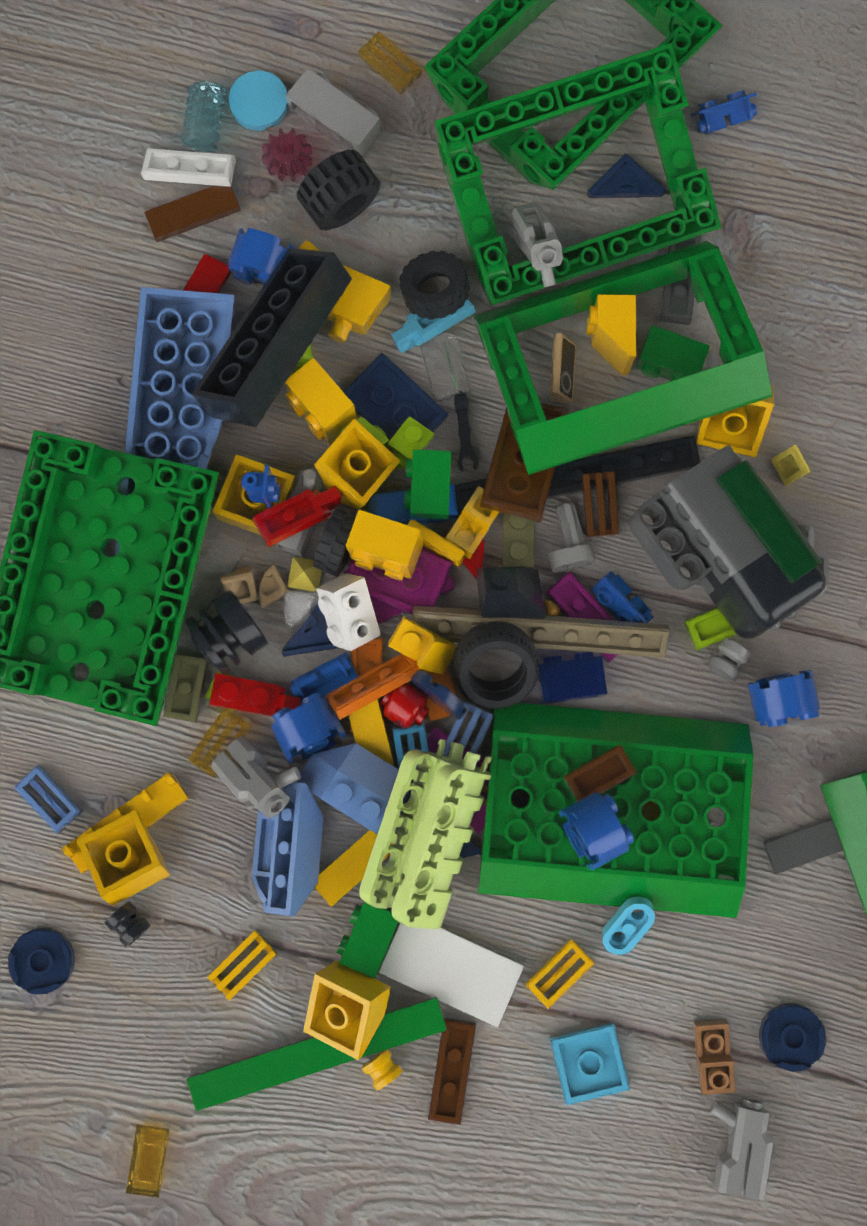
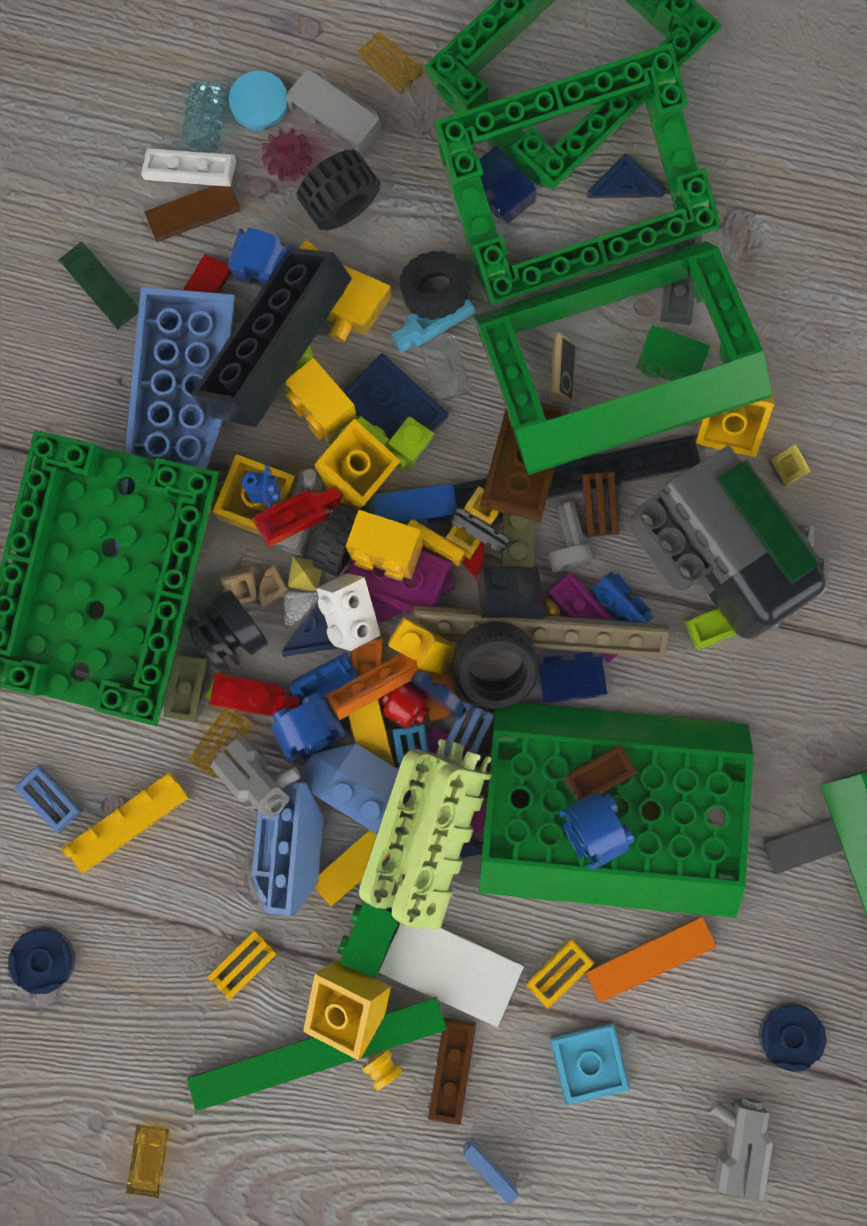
yellow slope [77,810,171,906] -> none
black wheel [104,901,151,948] -> none
green brick [404,449,451,519] -> none
black piece [454,393,478,472] -> none
light grey piece [512,202,563,287] -> none
yellow slope [586,295,636,375] -> none
medium azure plate [602,896,655,955] -> none
blue hinge [691,90,757,135] -> none
medium nougat slope [693,1019,735,1095] -> none
light grey wheel [707,638,751,682] -> none
blue brick [747,670,820,727] -> none
none -> clear green tile [59,241,139,330]
none -> black axle [451,507,510,553]
none -> medium blue tile [463,1137,519,1205]
none -> clear blue brick [479,145,537,224]
none -> orange tile [585,916,717,1003]

